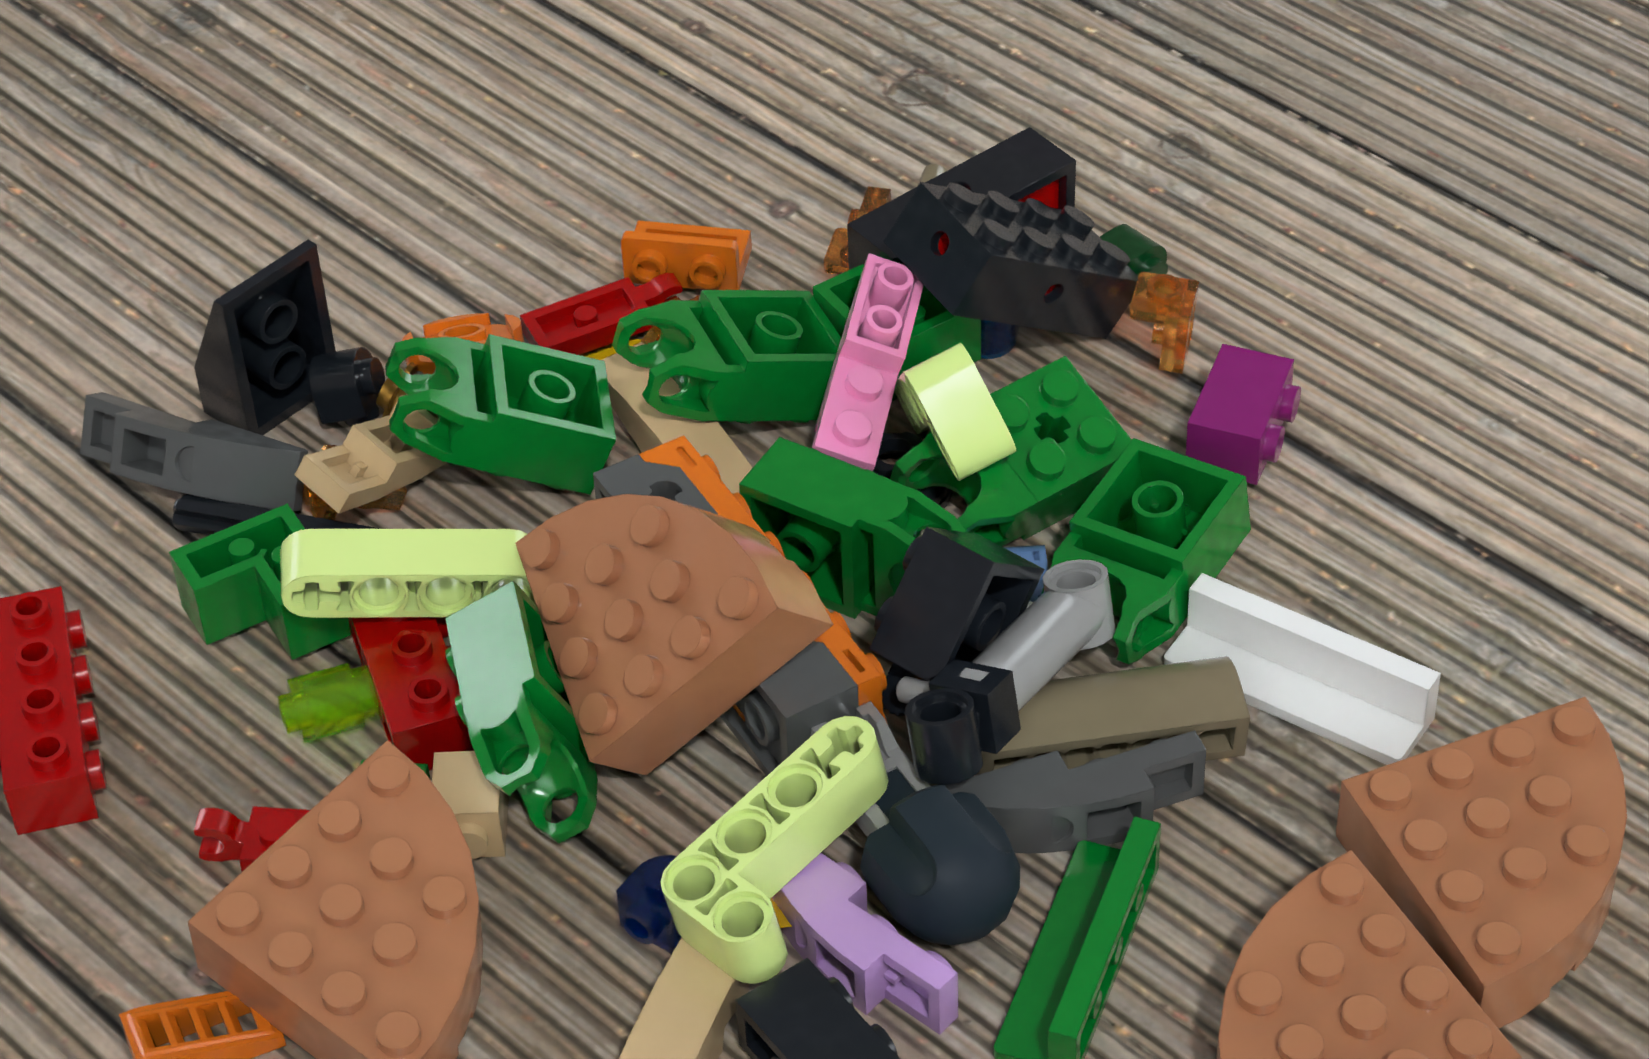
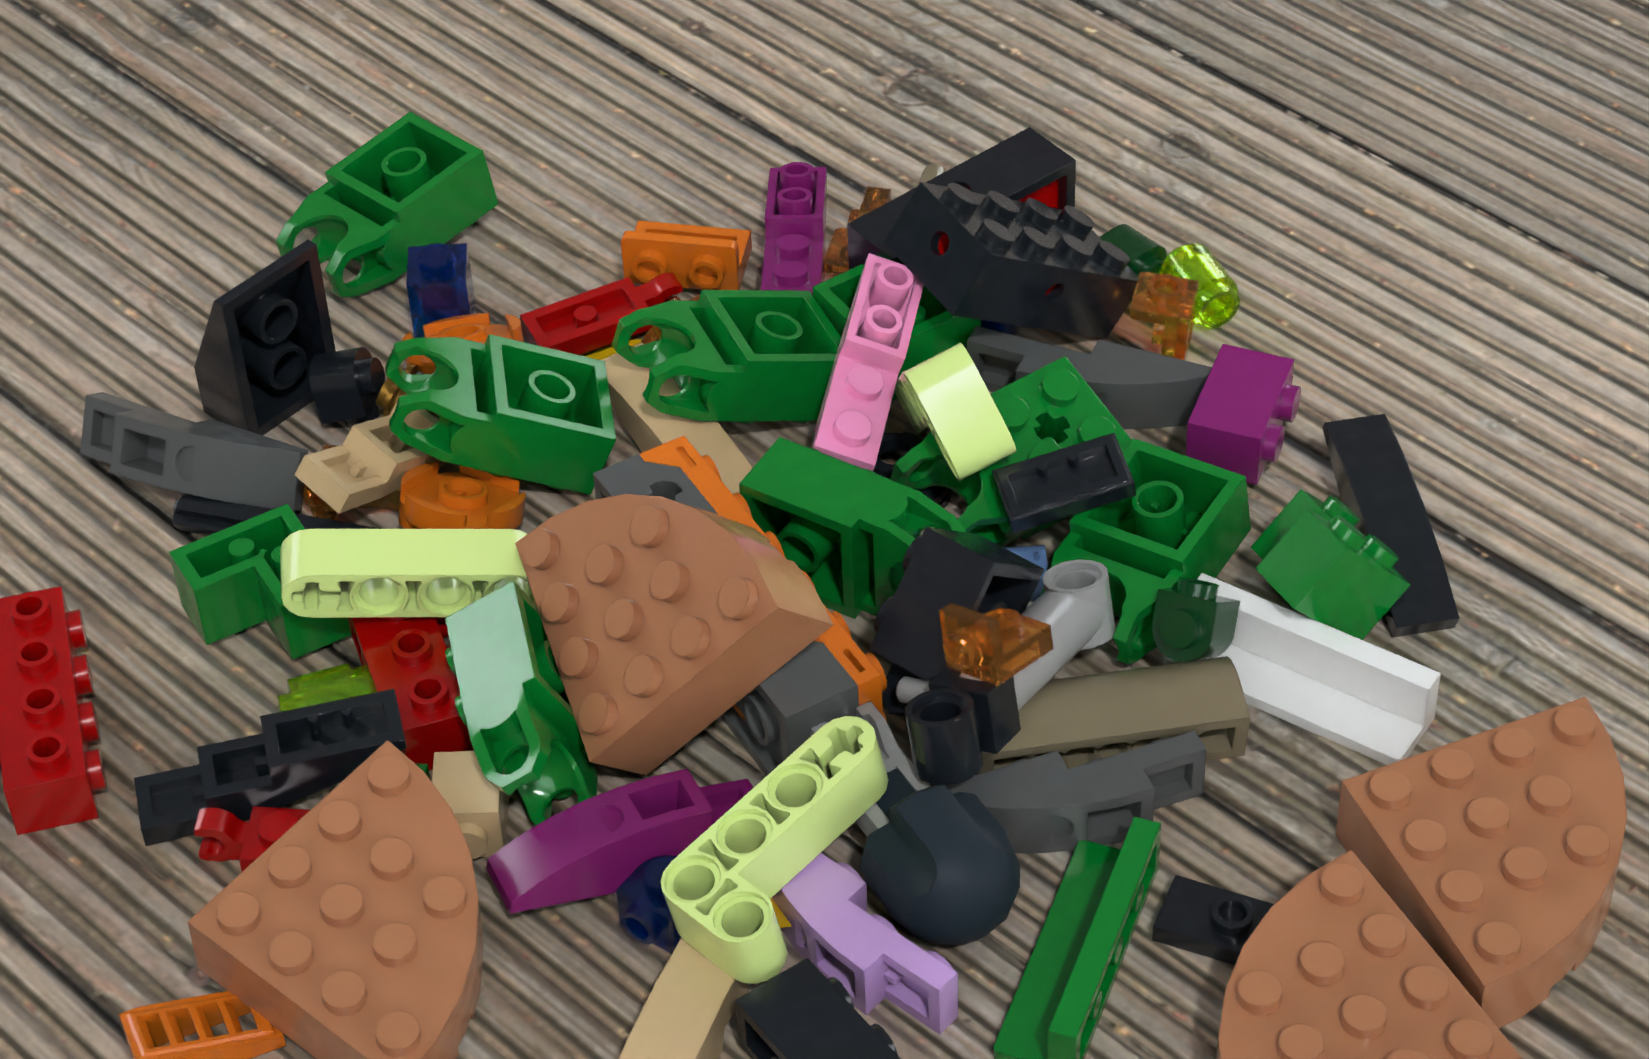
none -> black slope [134,689,407,846]
none -> green brick [276,112,499,297]
none -> orange plate [399,462,526,529]
none -> clear blue brick [406,243,475,338]
none -> magenta slope [486,769,754,914]
none -> magenta slope [761,162,827,295]
none -> clear orange bracket [939,603,1054,686]
none -> dark grey slope [967,326,1212,429]
none -> black plate [992,433,1136,533]
none -> dark green plate [1152,578,1240,662]
none -> black plate [1152,875,1274,965]
none -> clear neon green brick [1159,243,1240,329]
none -> green brick [1251,489,1411,640]
none -> black slope [1322,414,1460,638]

